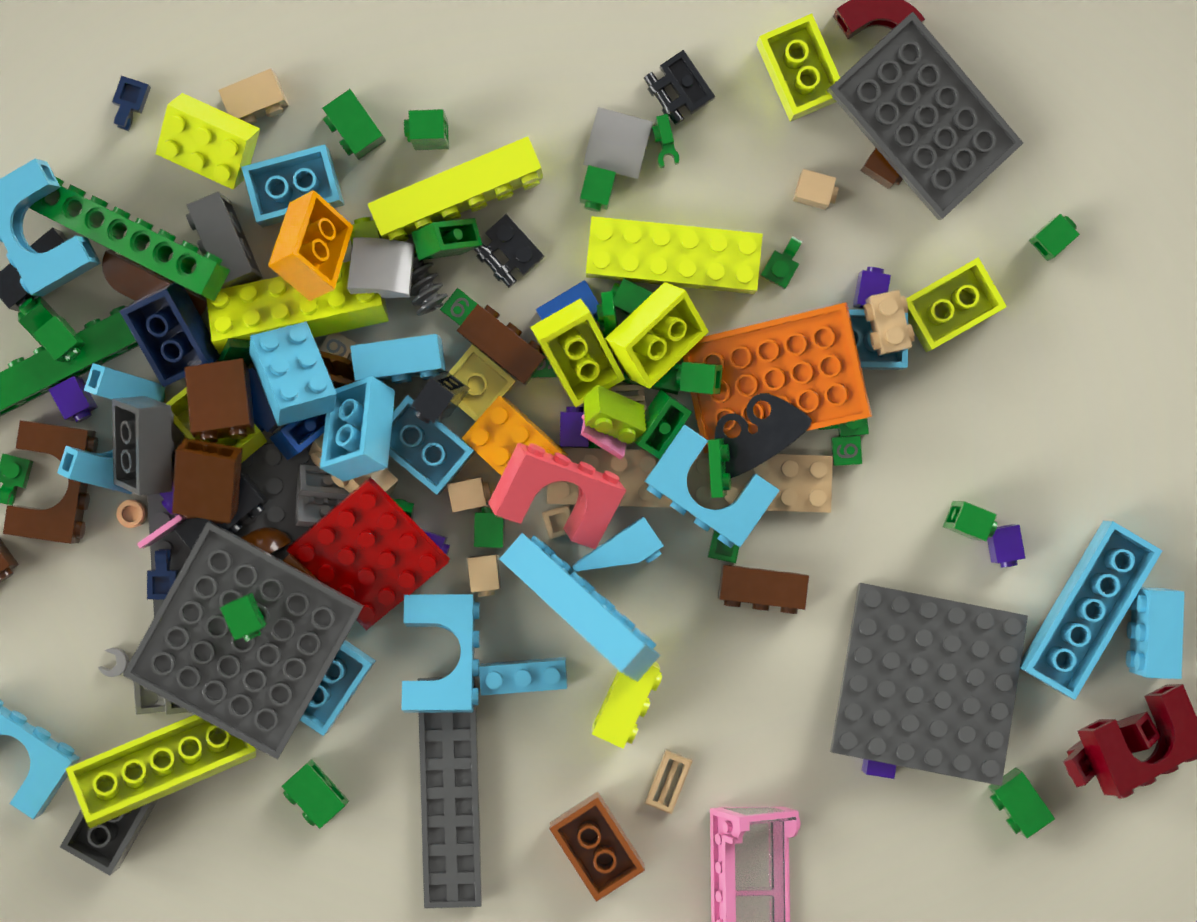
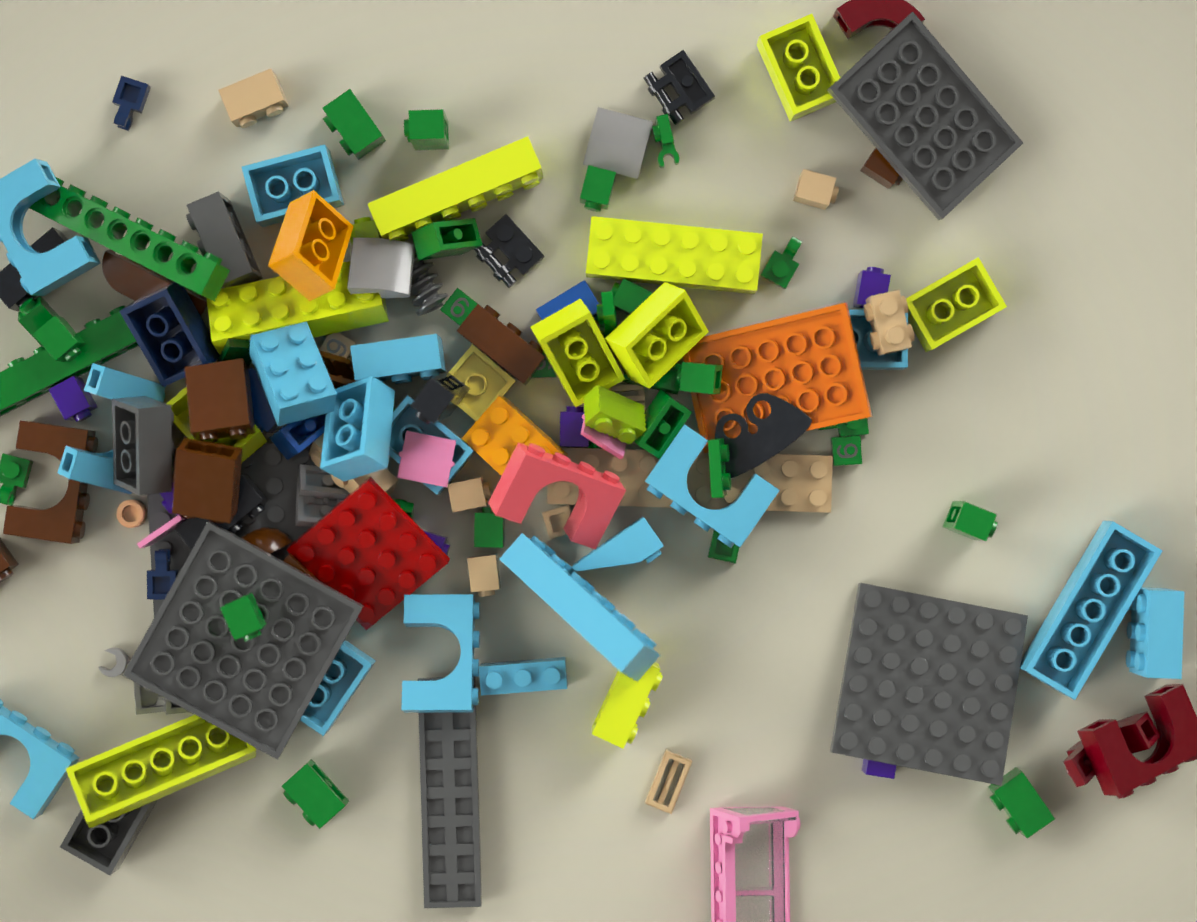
neon yellow brick [155,93,260,190] -> none
dark orange brick [549,791,645,902] -> none
reddish brown brick [718,564,809,614] -> none
dark purple brick [987,524,1026,568] -> none
green brick [1029,213,1080,261] -> none
none -> bright pink piece [397,431,456,487]

